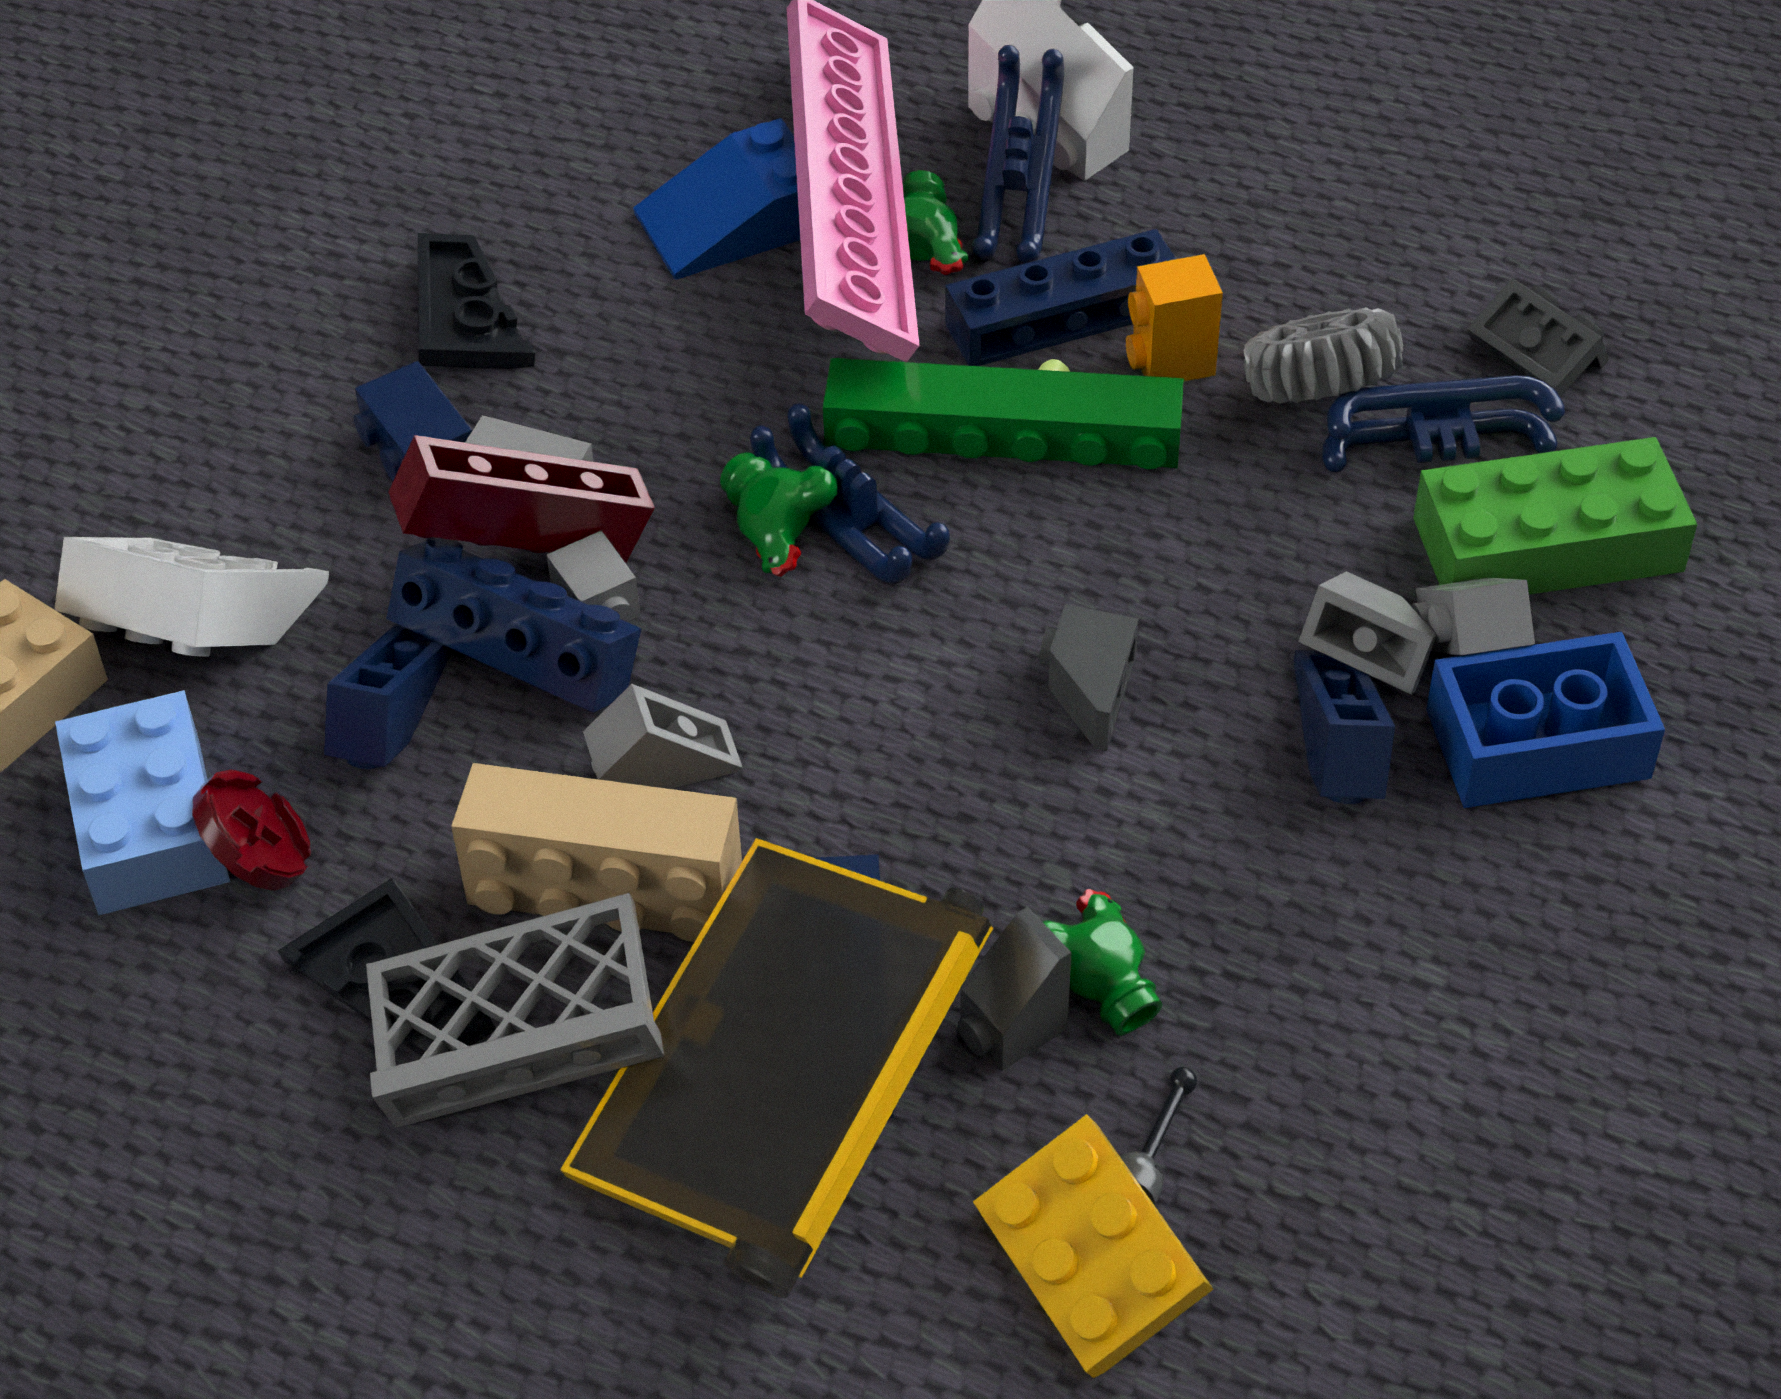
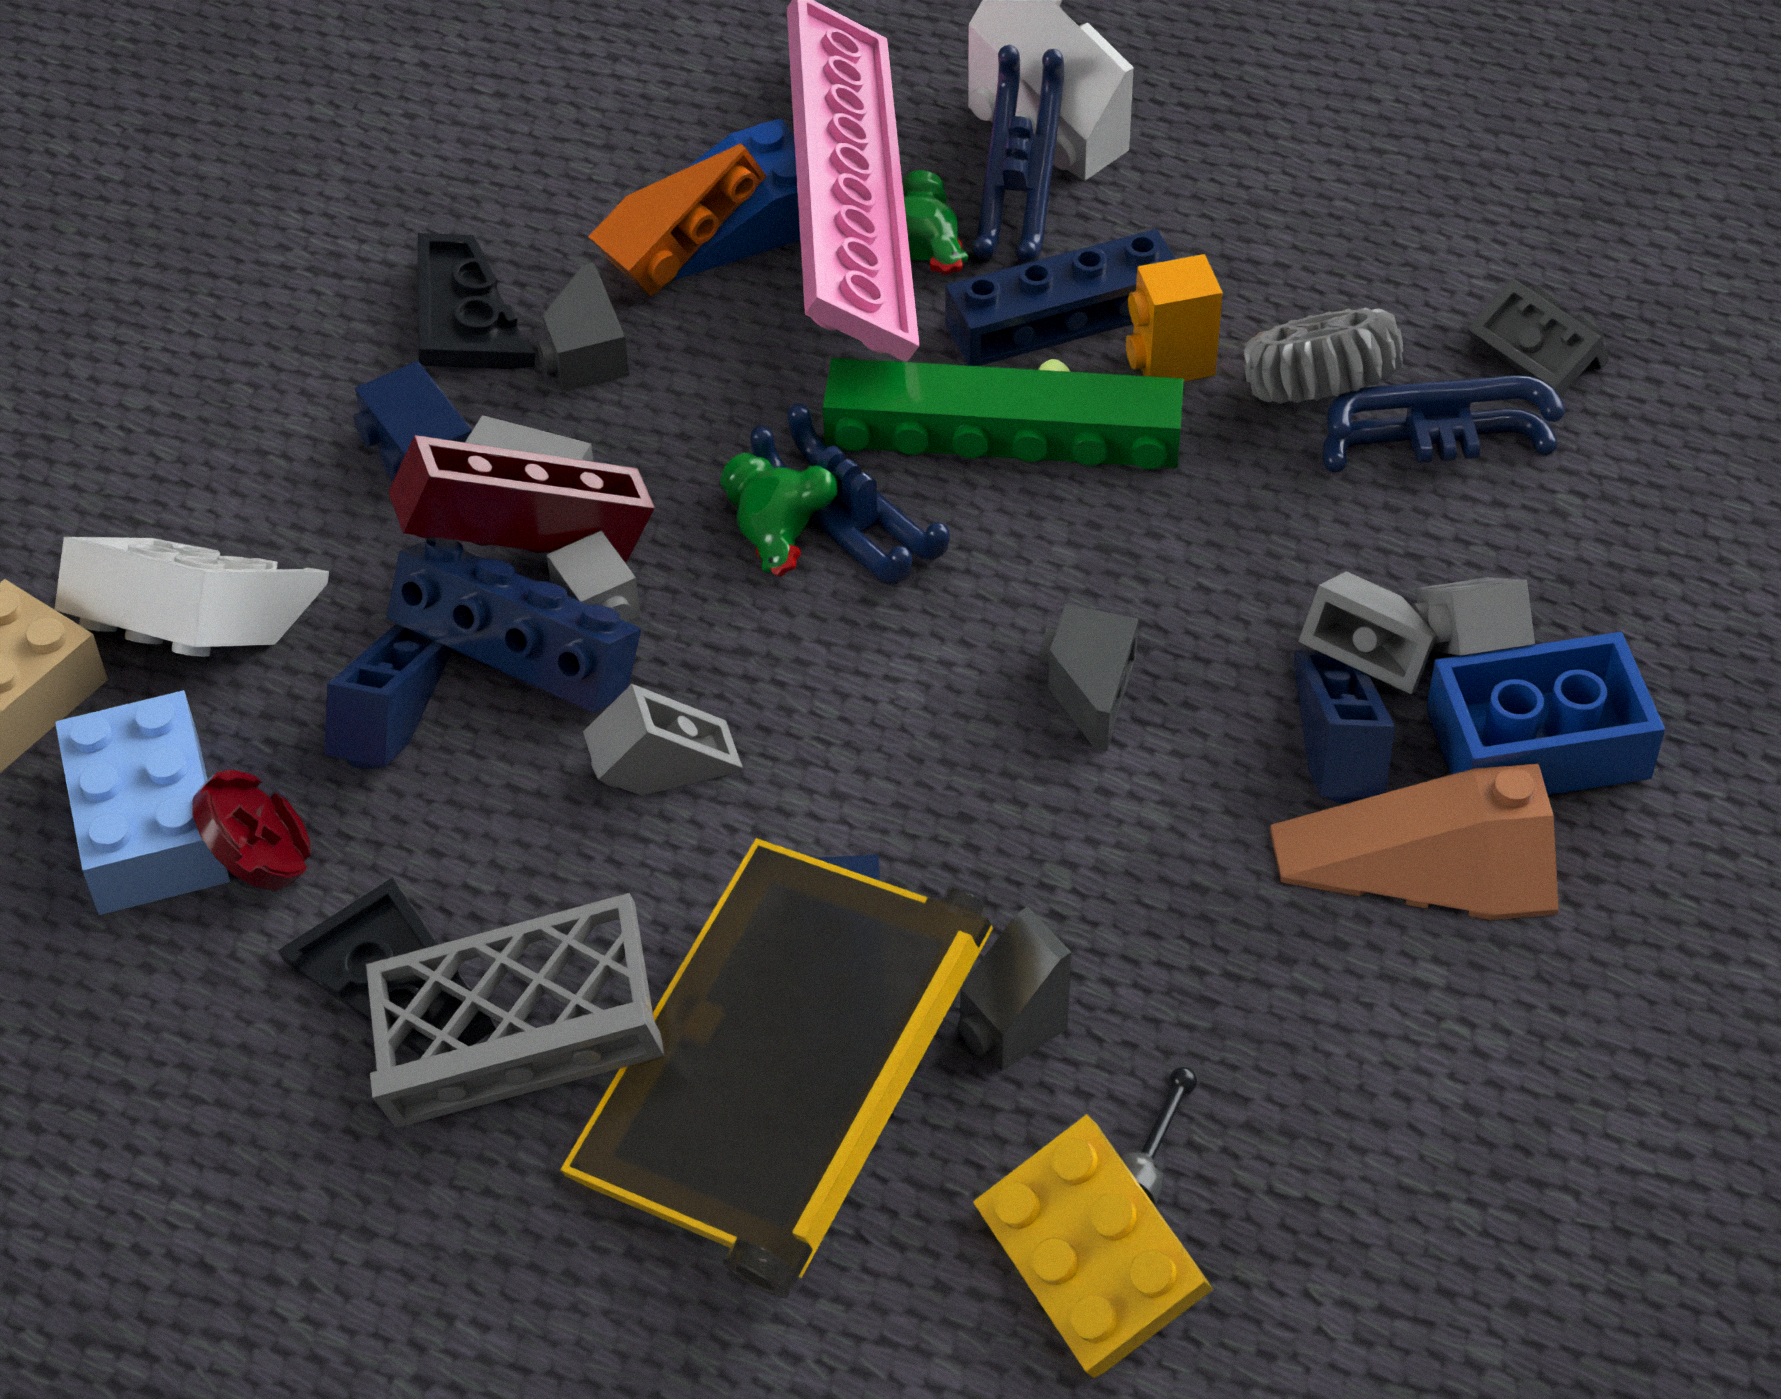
tan brick [451,763,742,942] -> none
green animal [1043,889,1163,1036] -> none
bright green brick [1413,437,1697,595] -> none
none -> dark grey slope [537,262,630,392]
none -> orange slope [588,143,767,296]
none -> nougat wedge [1270,764,1559,920]

